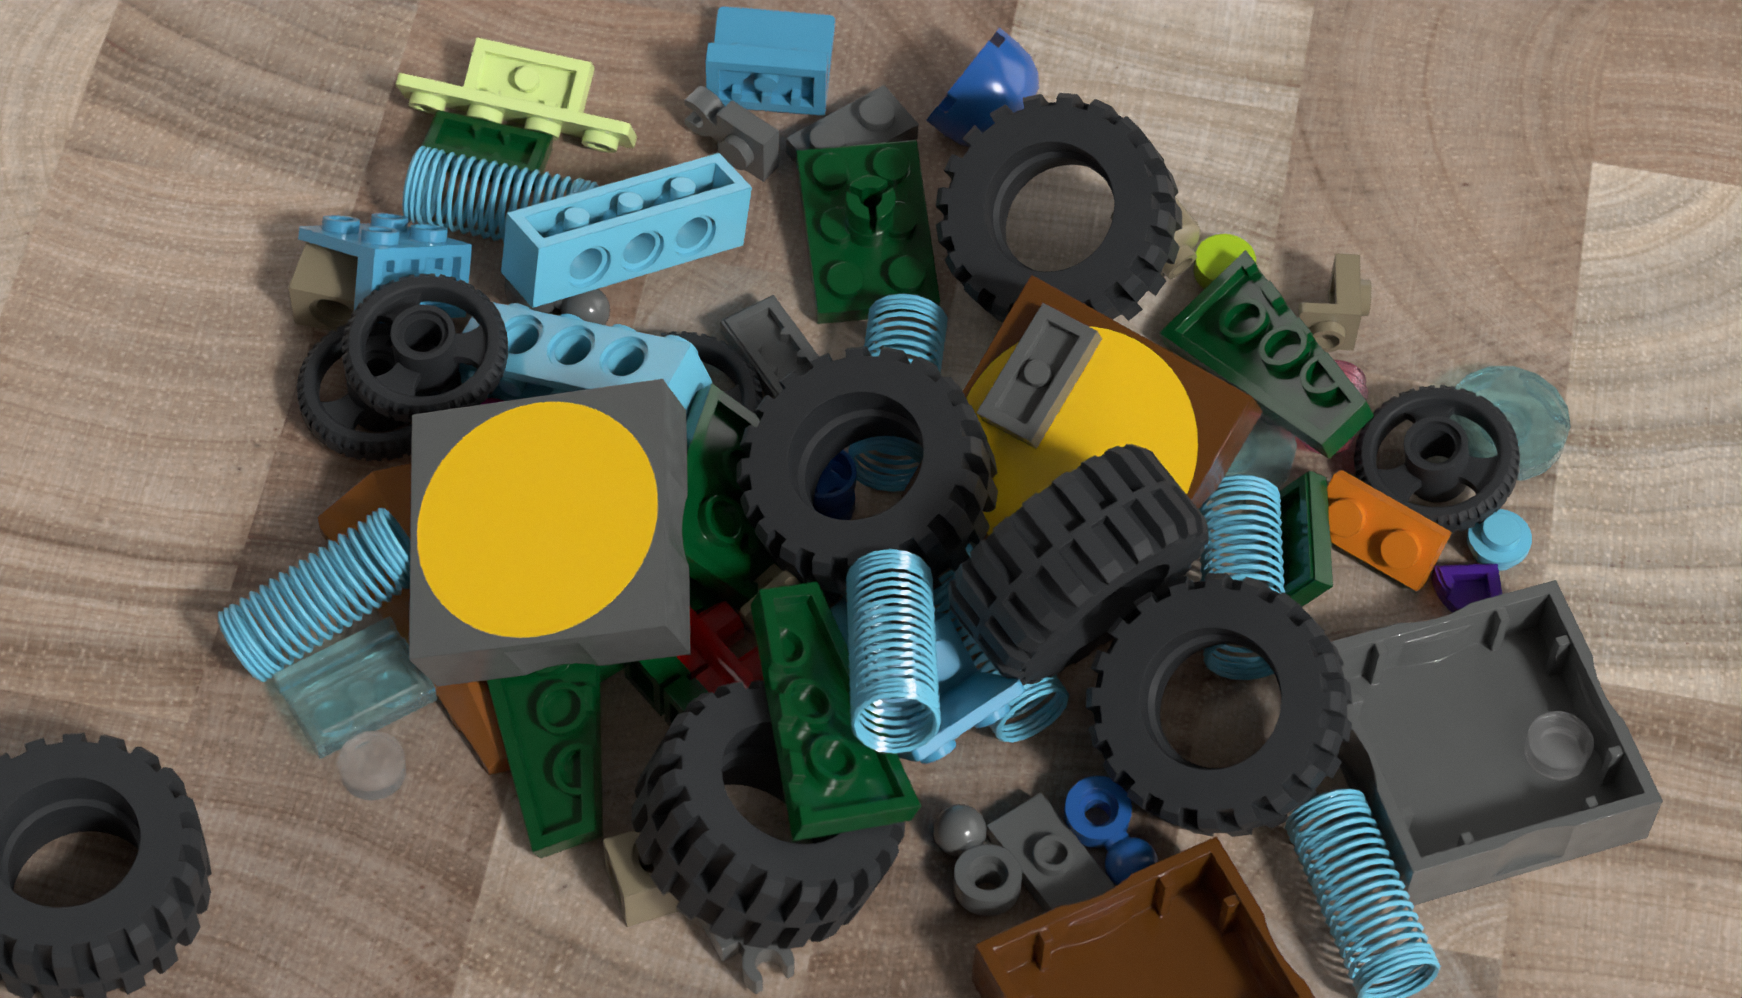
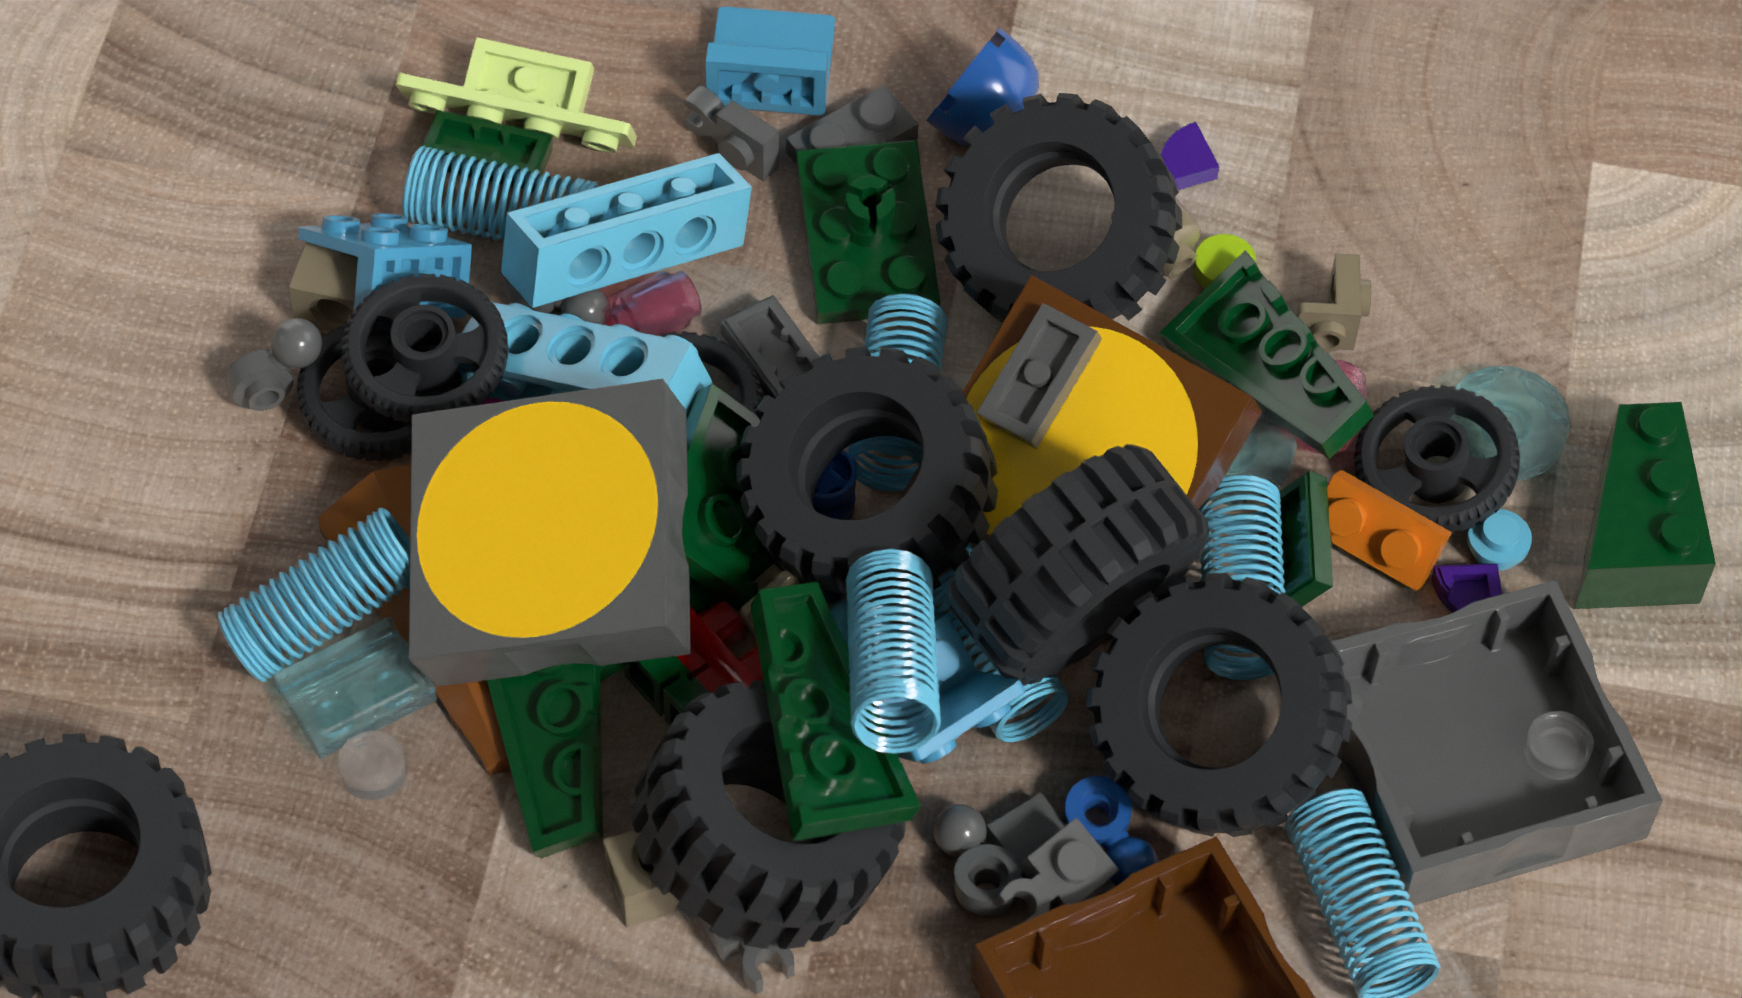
none -> dark grey plate [225,318,322,411]
none -> clear pink brick [605,271,702,336]
none -> dark grey plate [993,817,1119,924]
none -> dark purple tile [1161,121,1220,190]
none -> dark green wedge [1574,402,1716,609]

